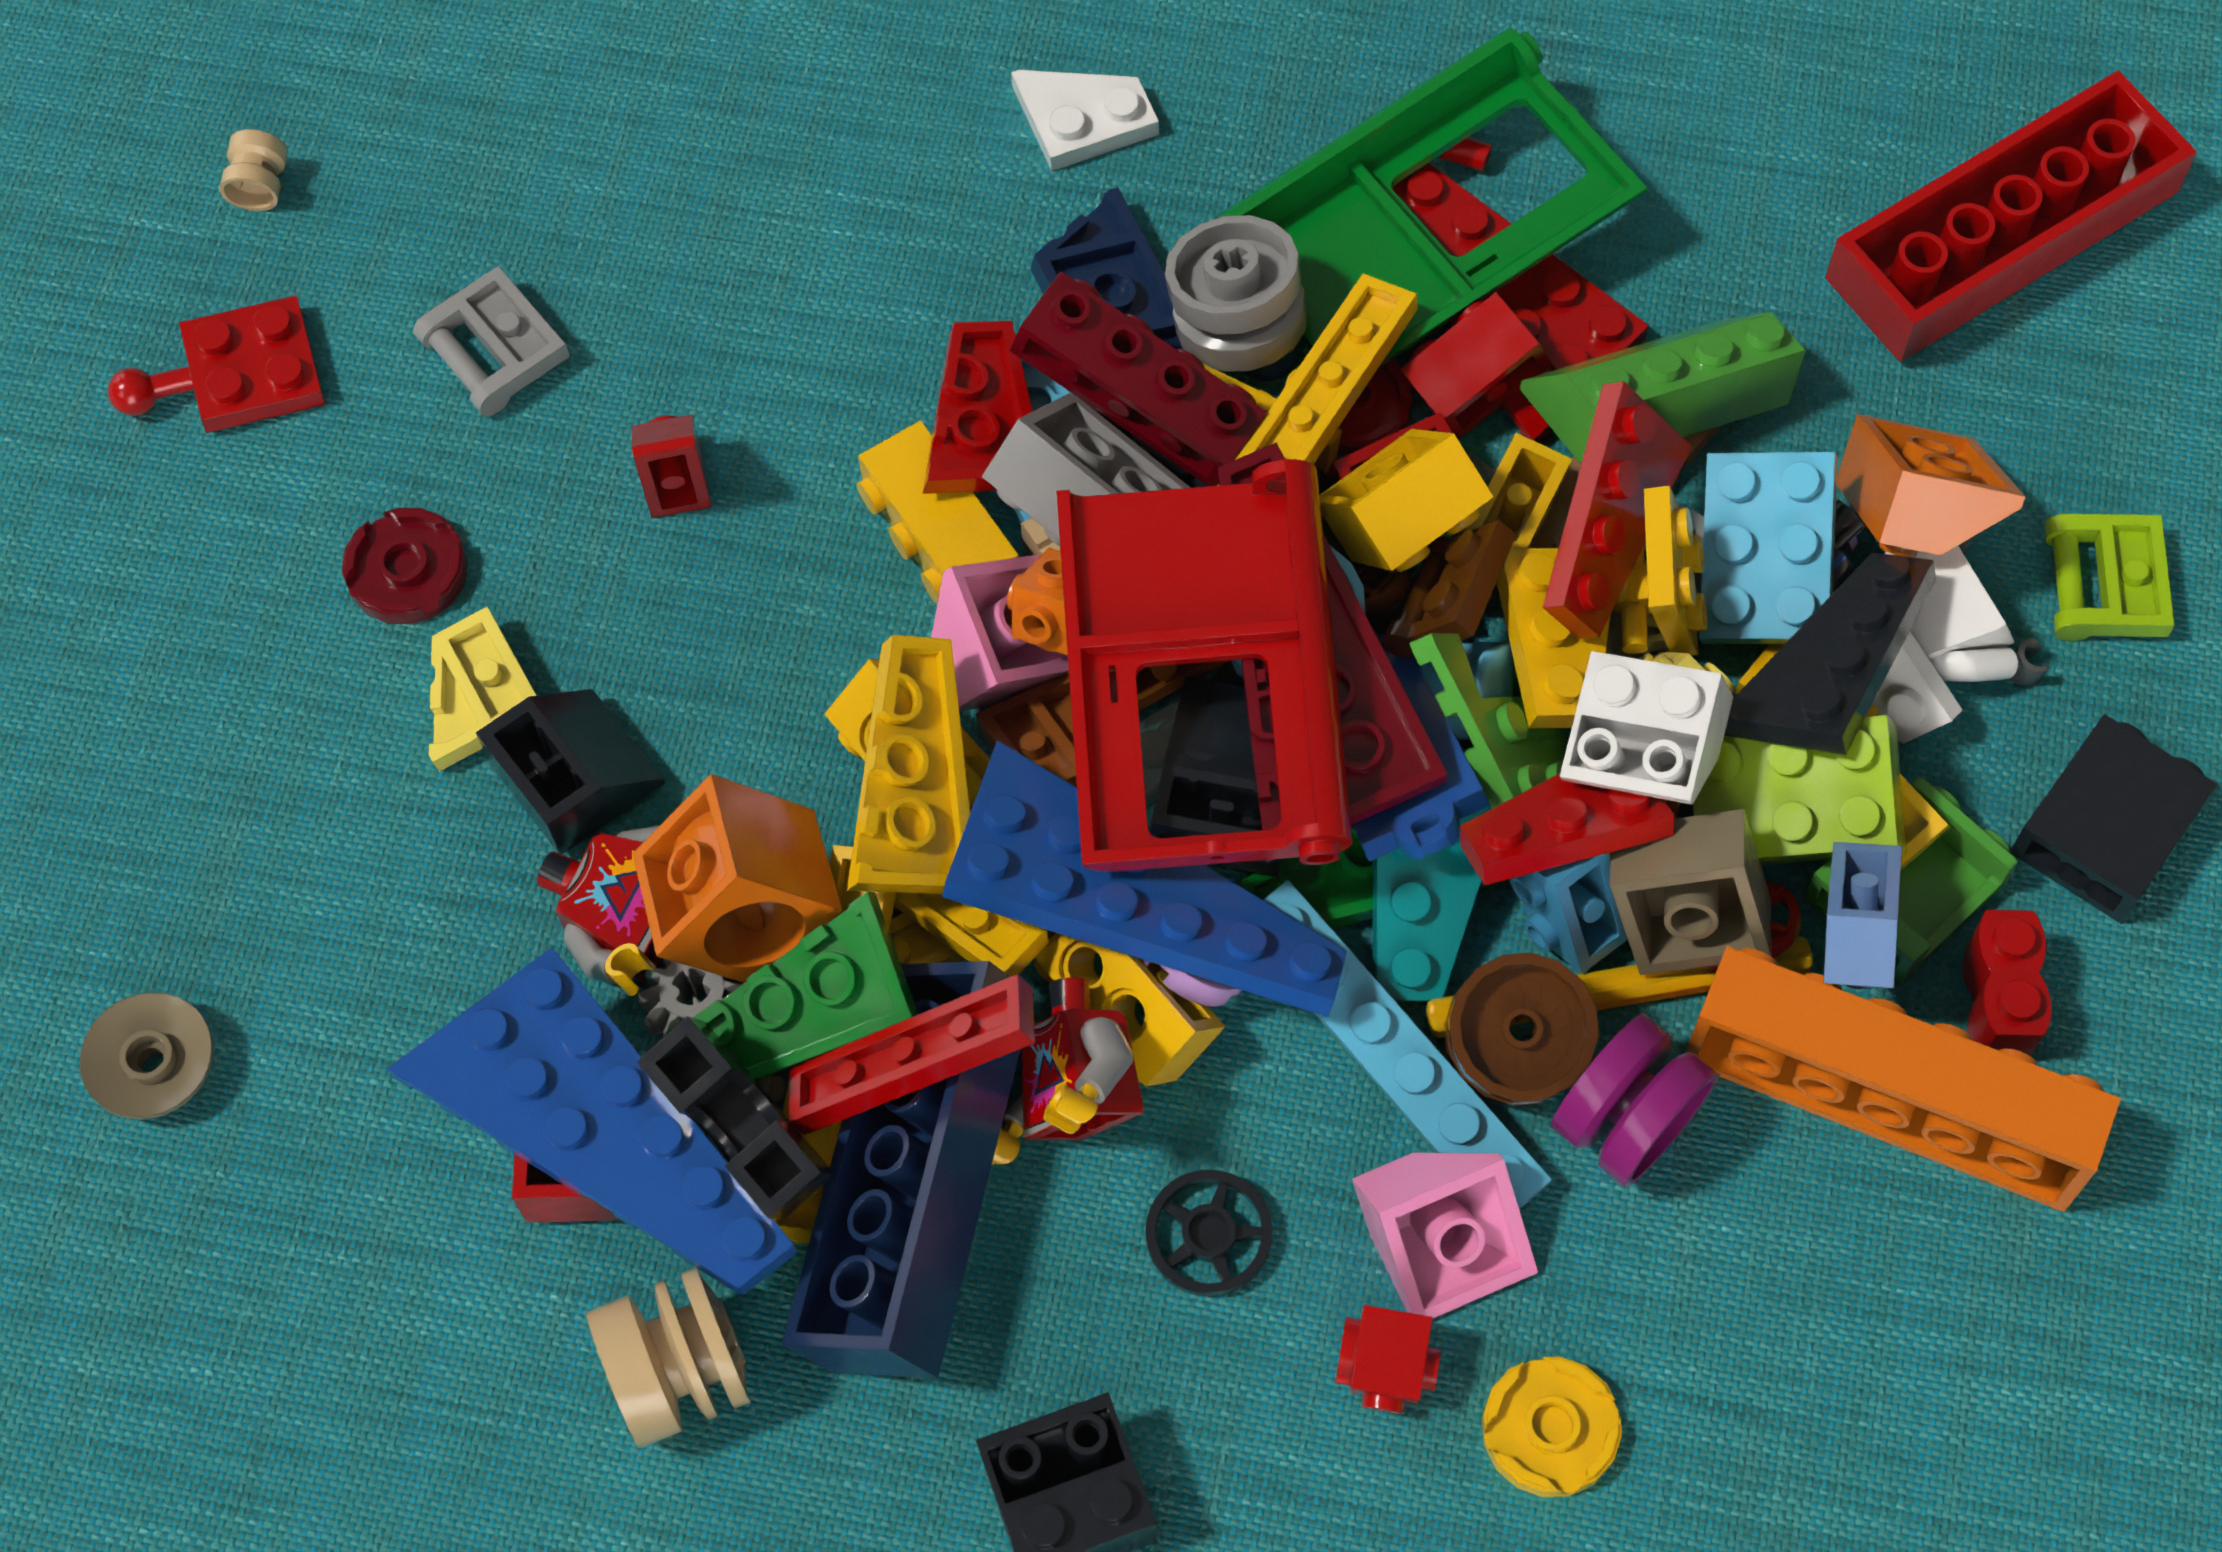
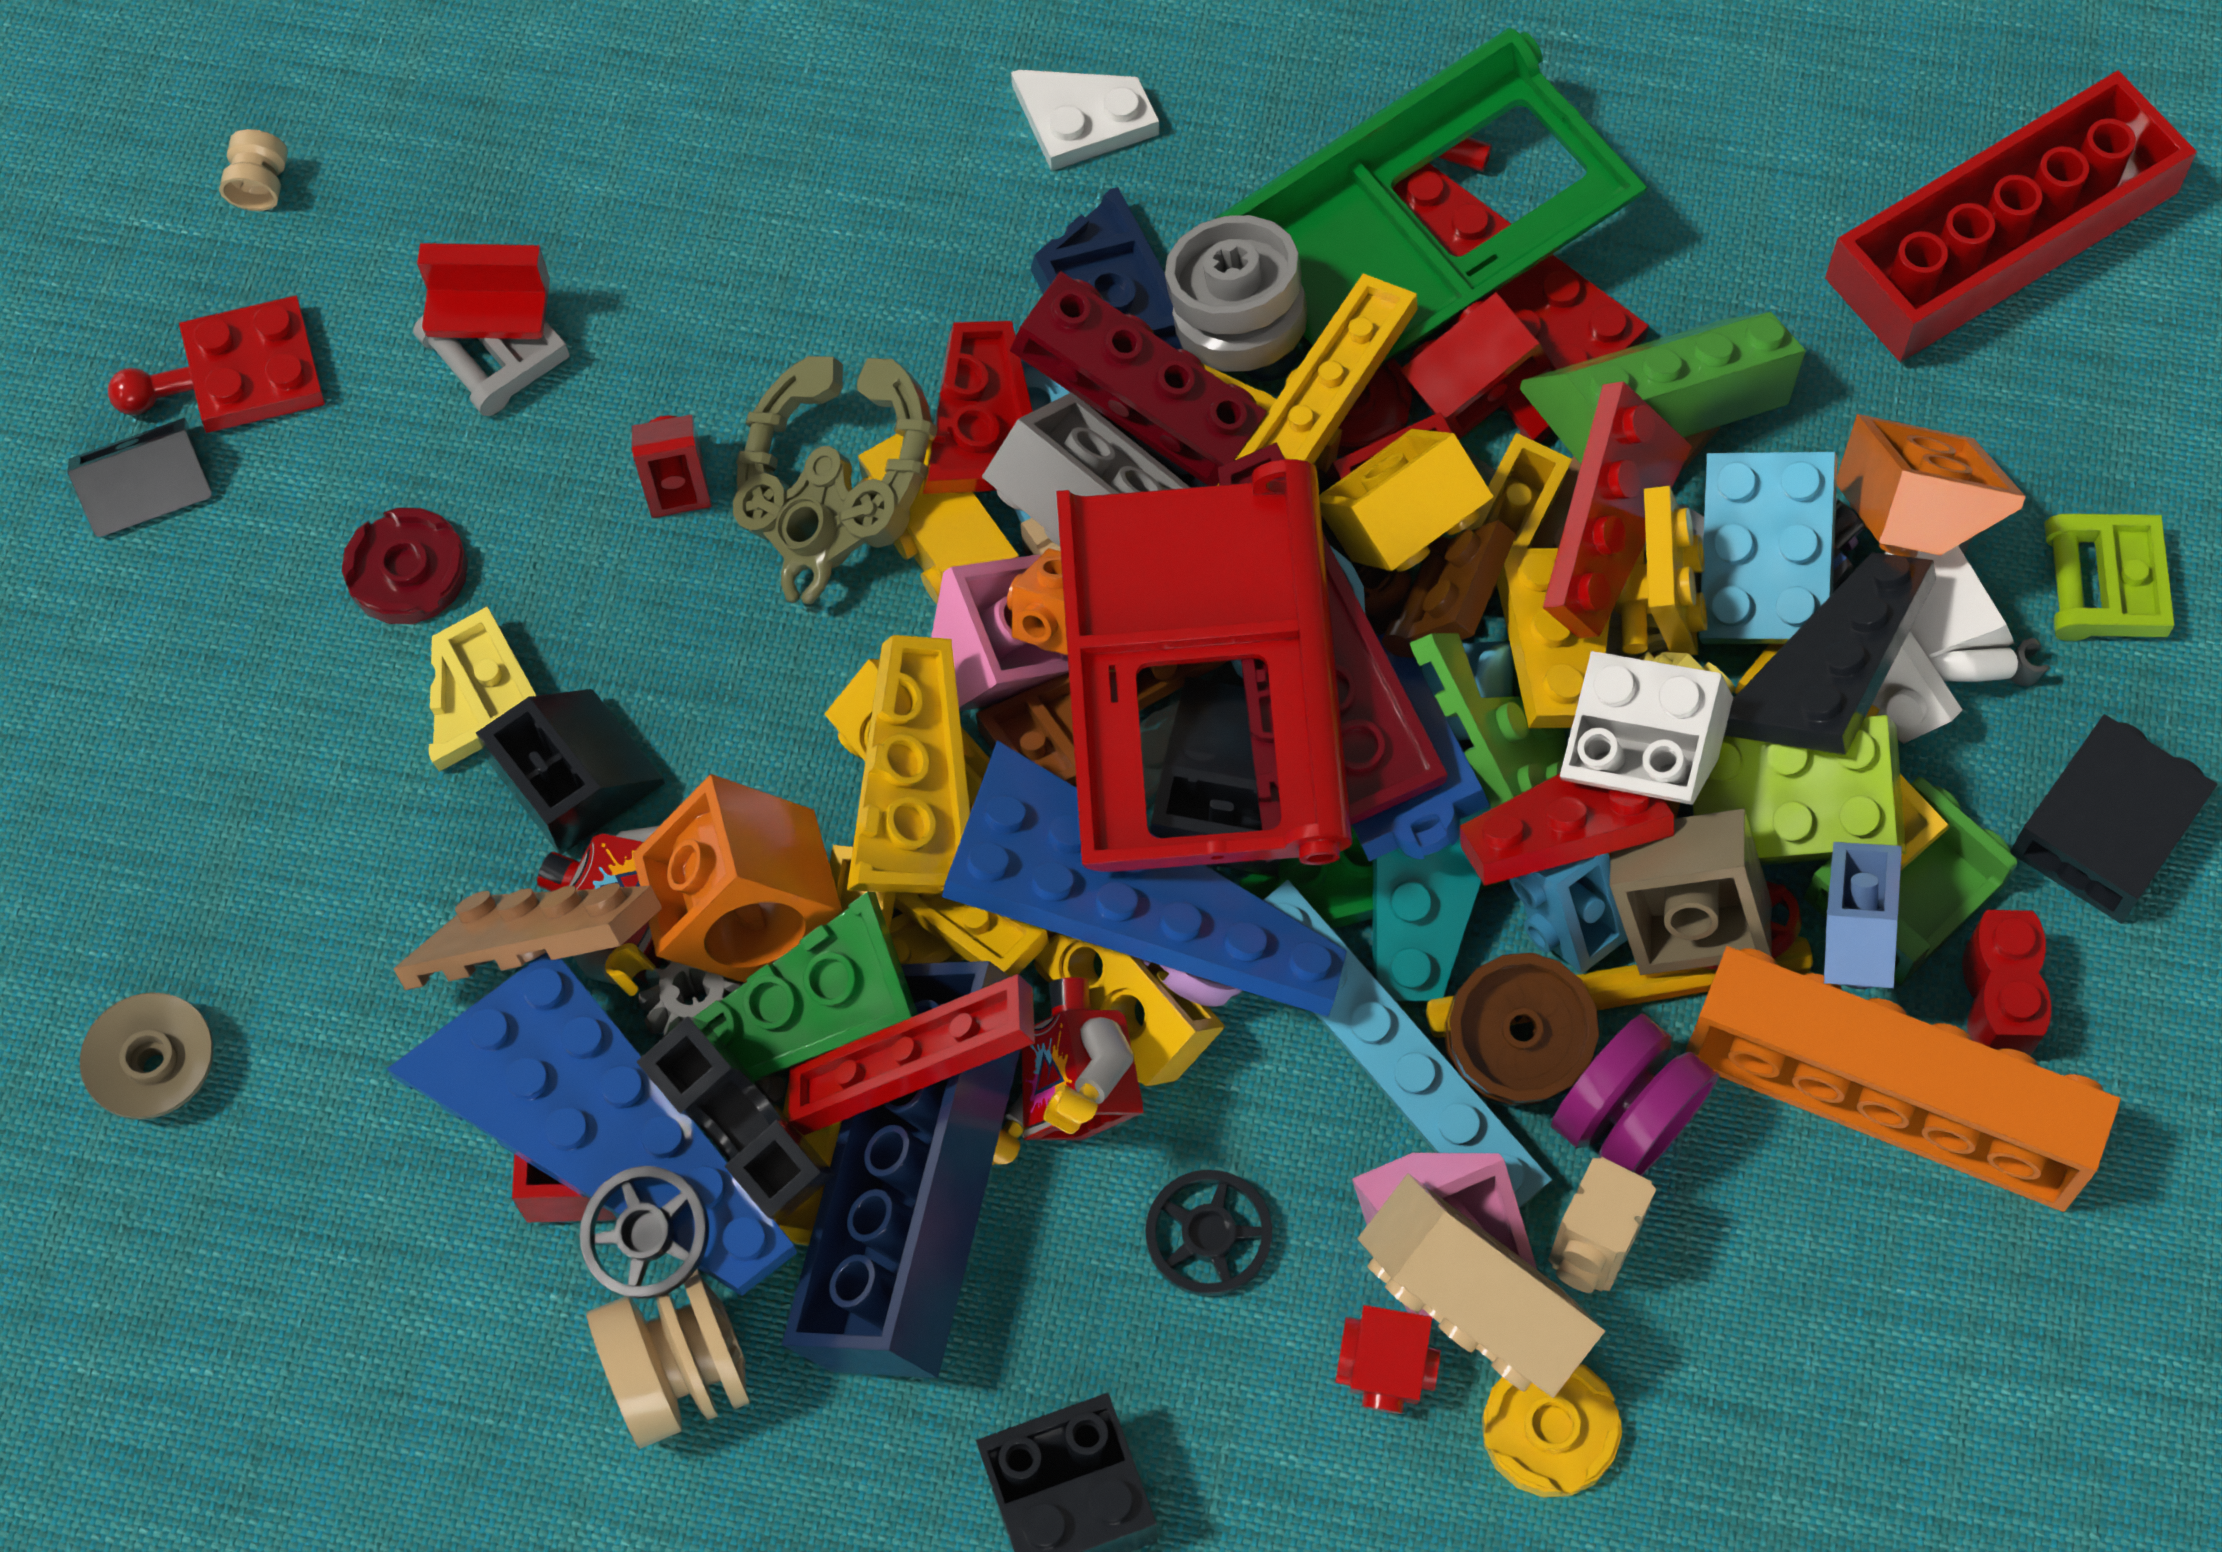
none -> black panel [67,418,211,537]
none -> medium nougat wing [393,883,662,990]
none -> red panel [417,243,550,339]
none -> wheel [580,1166,709,1299]
none -> olive piece [733,356,938,604]
none -> tan brick [1357,1173,1605,1398]
none -> tan brick [1548,1157,1657,1293]

